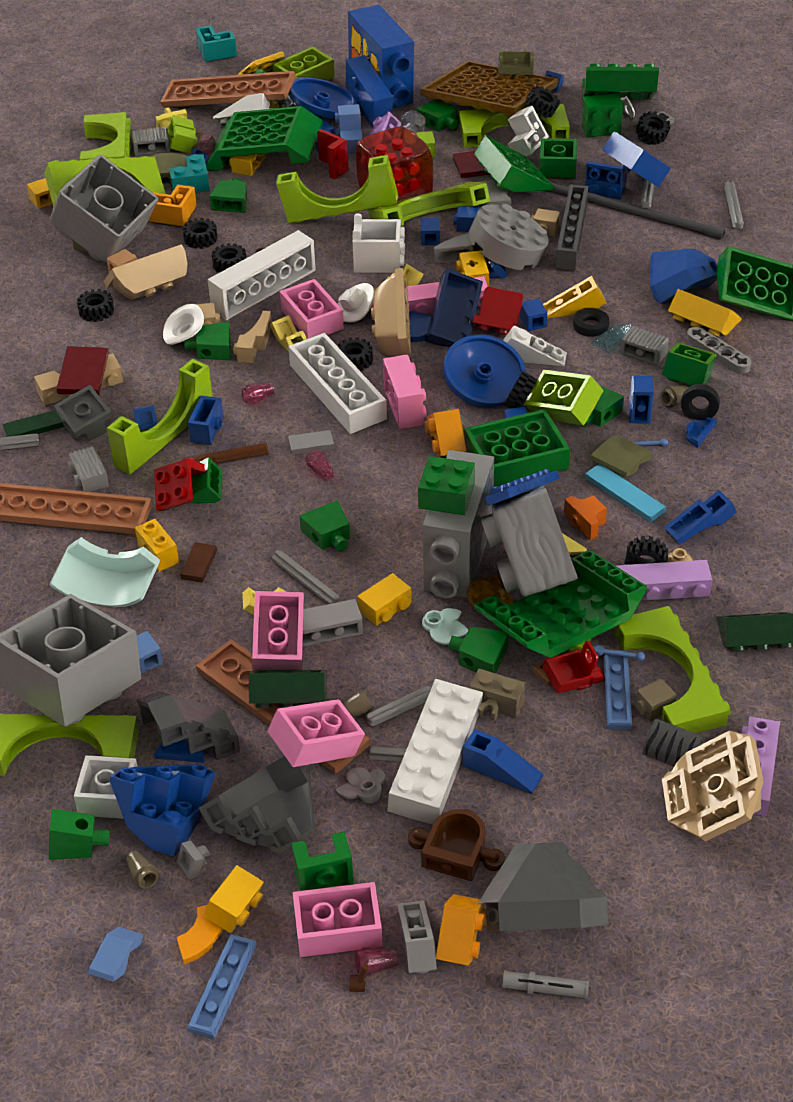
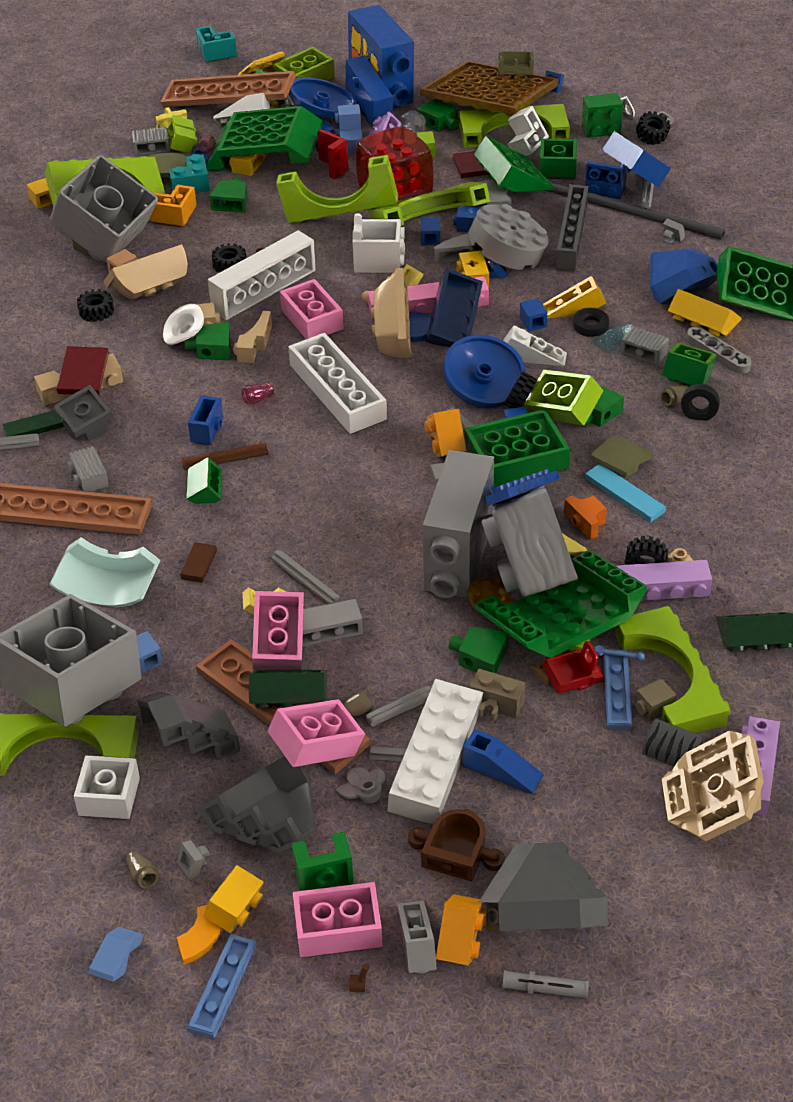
green torso [49,809,110,860] -> none
lime arch [80,112,131,160] -> none
lime arch [107,359,213,475] -> none
blue brick [110,764,215,856] -> none
blue tile [133,405,157,430] -> none
yellow brick [135,519,179,572] -> none
red bracket [154,458,205,511] -> none
blue tile [154,739,204,763] -> none
black tyre [183,218,218,249] -> none
light yellow slope [270,315,307,352] -> none
light grey tile [288,430,334,455] -> none
green torso [299,500,350,551] -> none
clear pink cone [306,449,335,481] -> none
black tyre [337,337,373,371] -> none
white hat [338,283,374,323] -> none
clear pink cone [355,947,398,976] -> none
yellow brick [357,573,412,626] -> none
bright pink brick [383,354,427,429] -> none
green brick [418,456,475,515] -> none
light aqua plate [422,608,468,645] -> none
red bracket [472,287,524,335] -> none
black tyre [525,86,560,118] -> none
tan brick [531,208,560,237] -> none
green slope [582,64,659,100] -> none
blue brick [629,375,654,424] -> none
medium blue hinge [629,438,668,447] -> none
blue slope [664,490,737,544] -> none
blue tile [686,417,717,448] -> none
light grey axle [724,181,744,229] -> none
none -> light grey tile [663,218,685,244]

